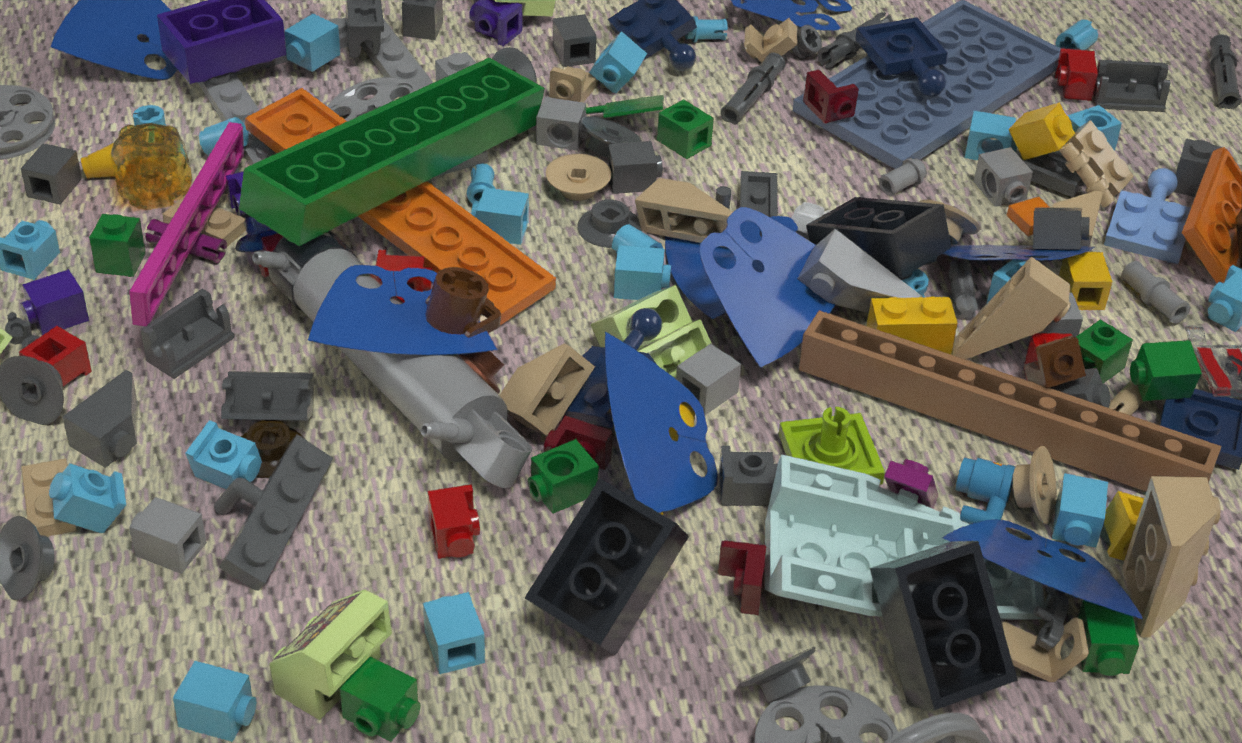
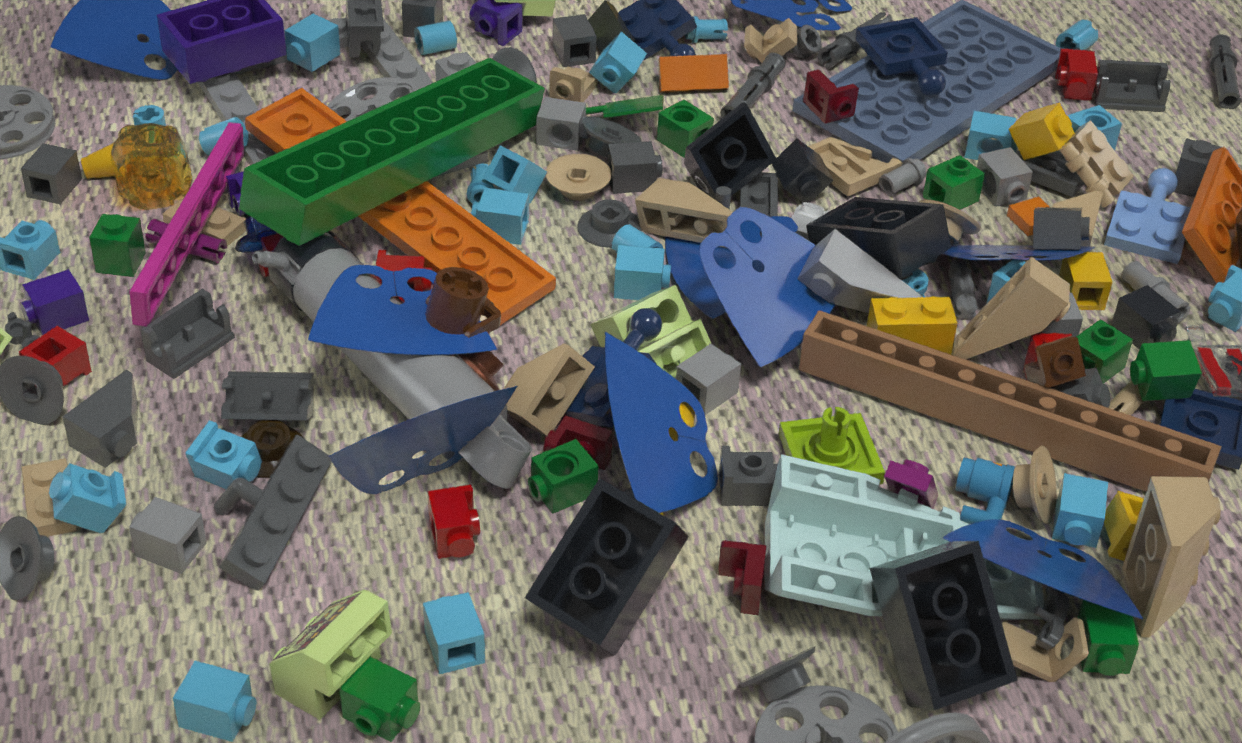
none -> blue piece [329,386,518,495]
none -> medium azure piece [414,20,457,56]
none -> medium azure brick [483,145,547,204]
none -> pearl dark grey tile [588,0,634,53]
none -> orange tile [658,54,729,92]
none -> black slope [684,102,777,199]
none -> black brick [772,138,834,203]
none -> tan wing [808,137,902,196]
none -> green brick [923,155,985,210]
none -> black brick [1111,285,1181,350]

